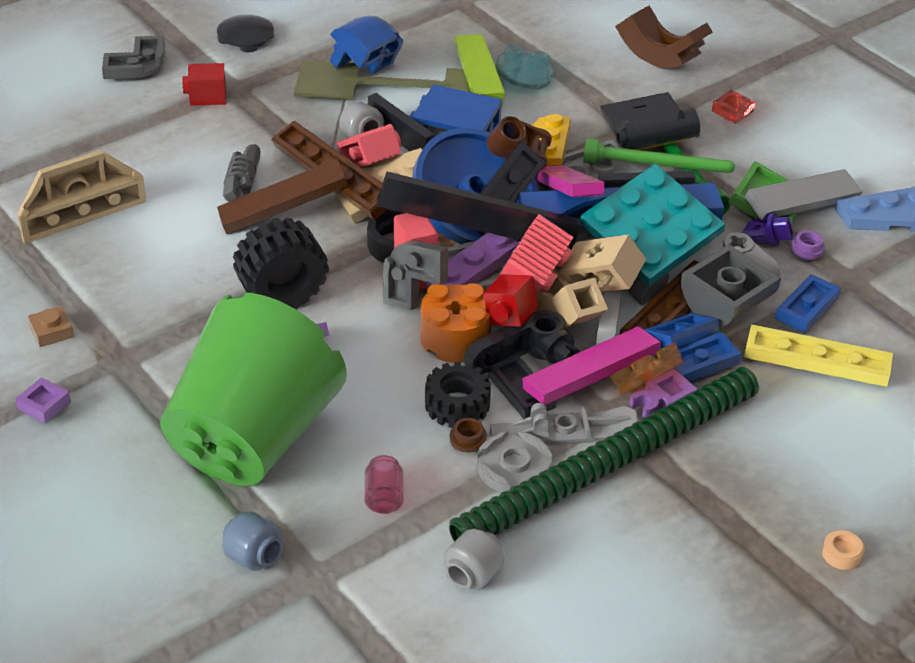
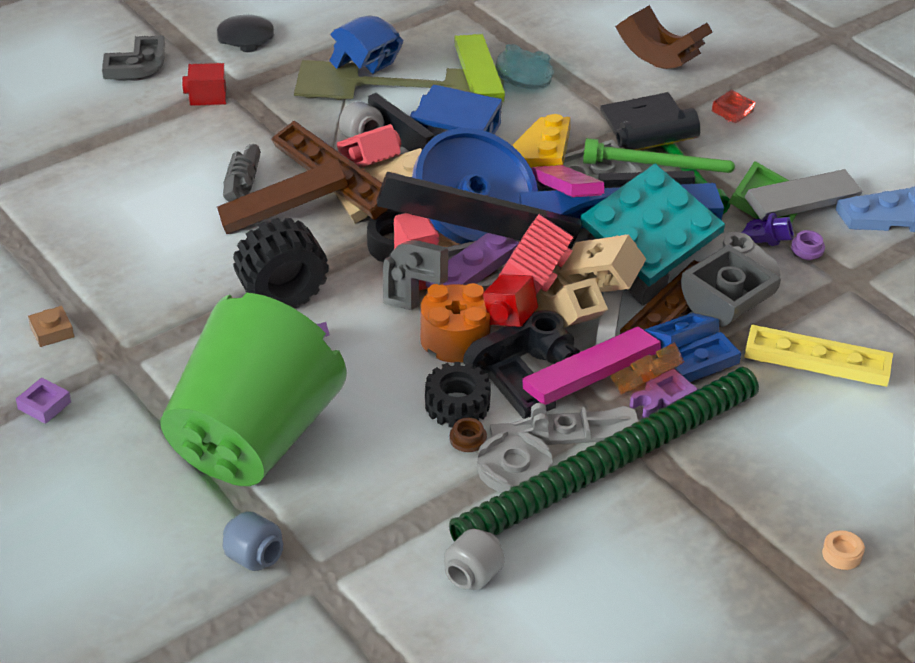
tan wedge [17,150,146,244] -> none
clear pink brick [364,455,404,514] -> none
black tile [476,141,547,236] -> none
reddish brown piece [487,116,552,170] -> none
blue plate [775,274,841,333] -> none

